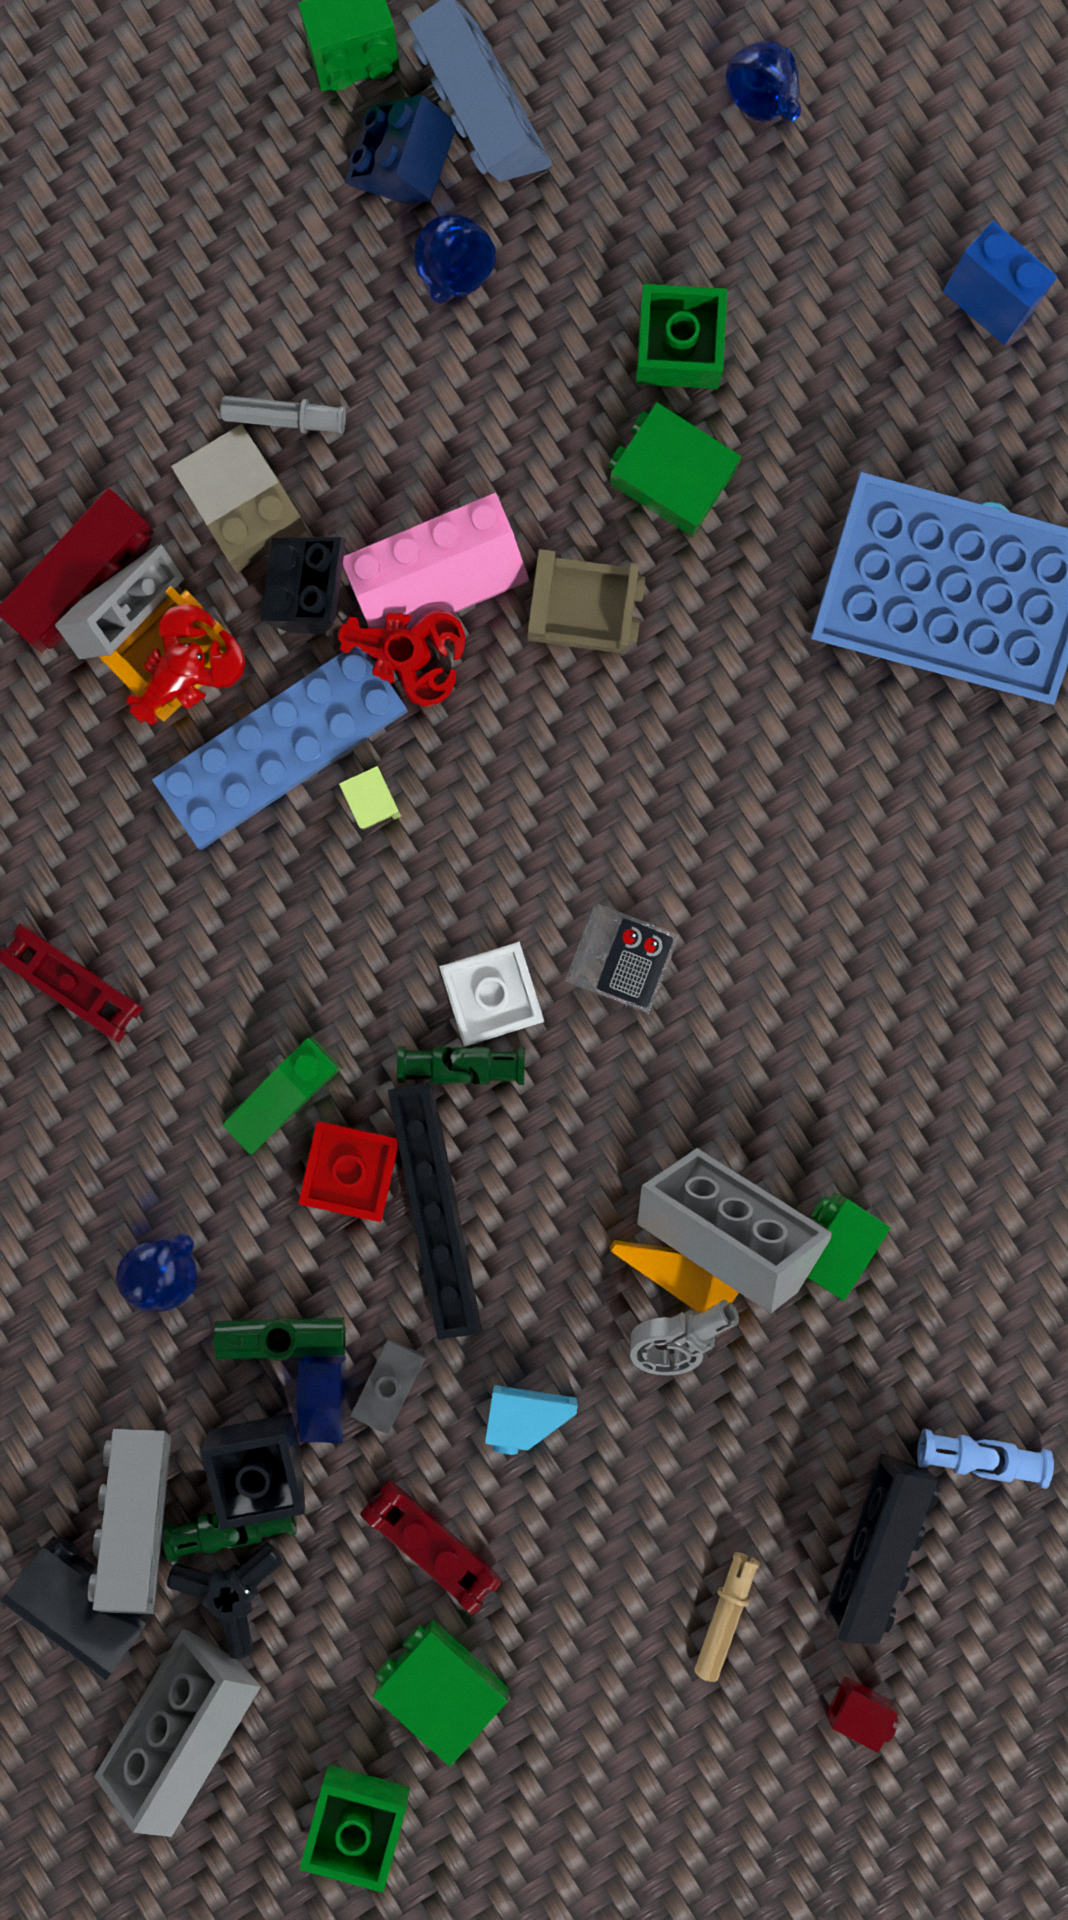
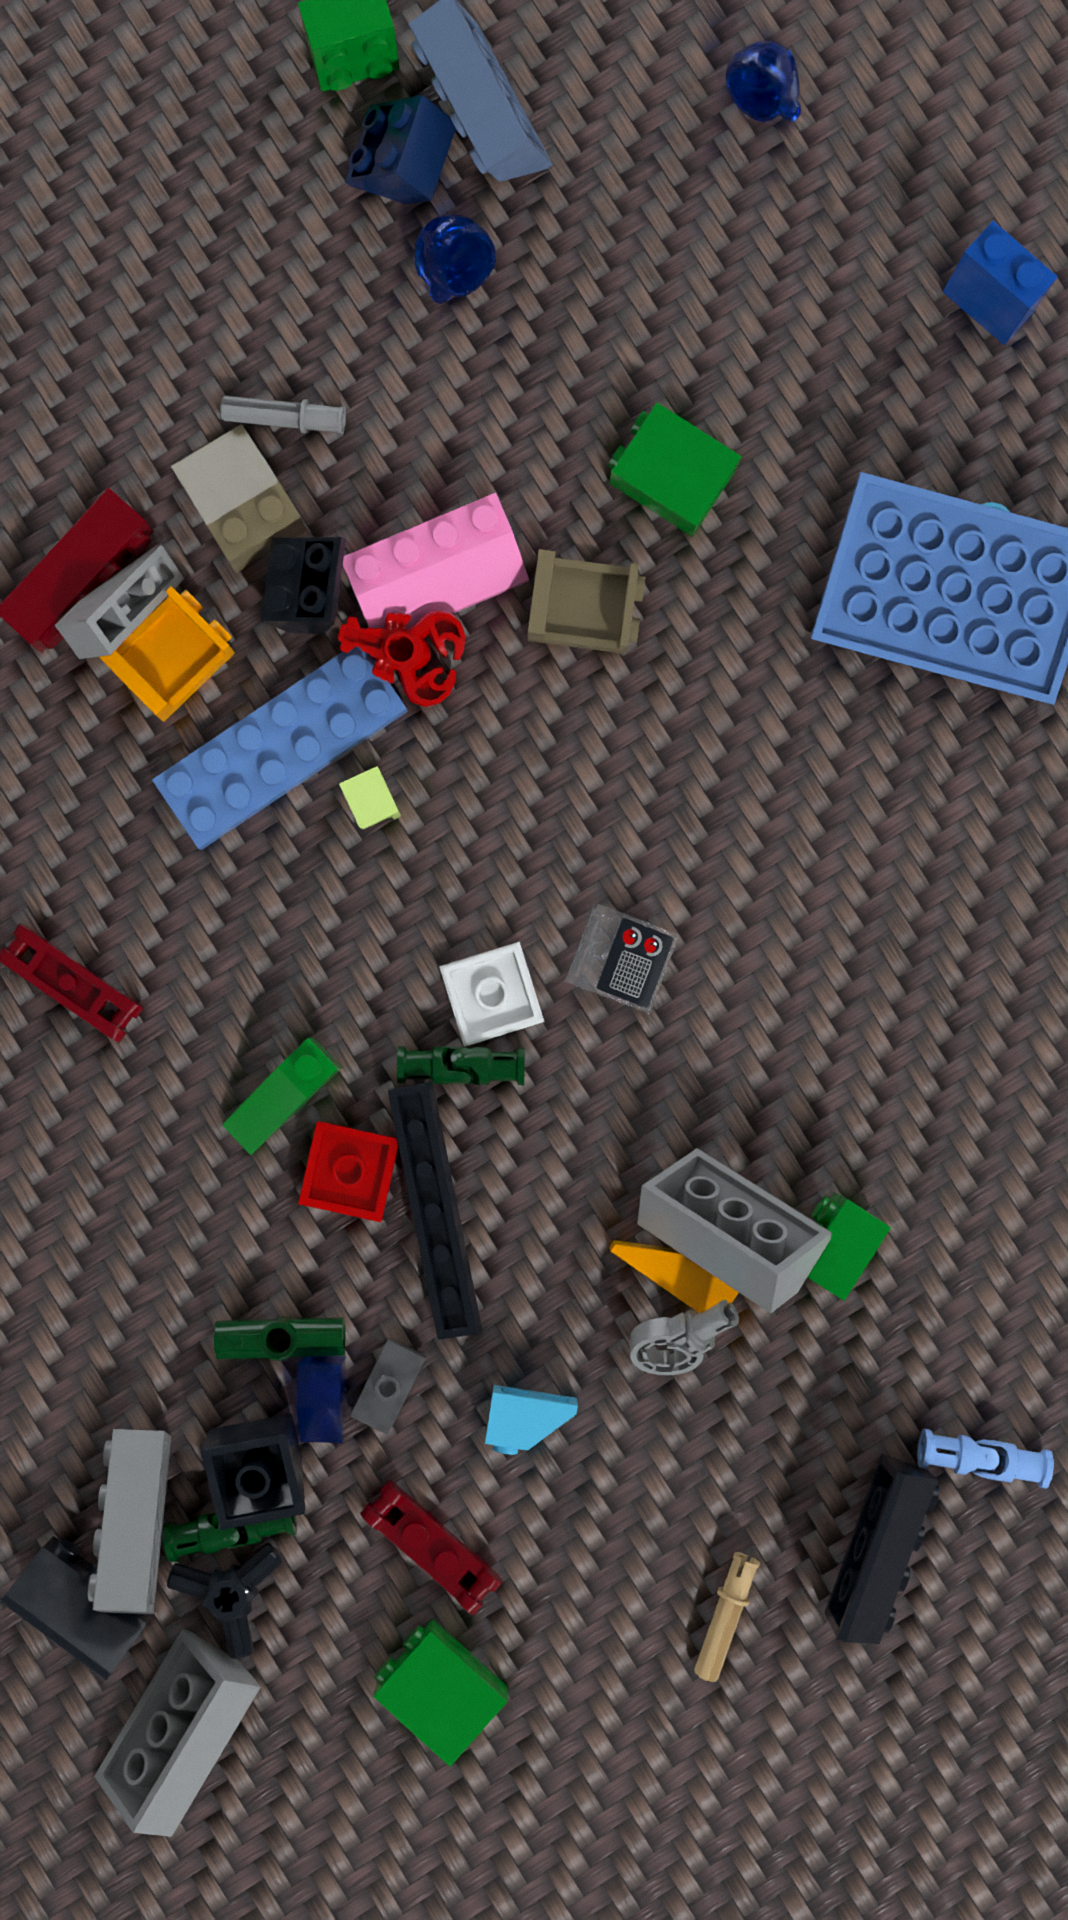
clear blue piece [116,1233,197,1312] -> none
red animal [126,604,246,726] -> none
green brick [299,1764,410,1893] -> none
green brick [636,284,727,389] -> none
dark red brick [826,1676,898,1753] -> none

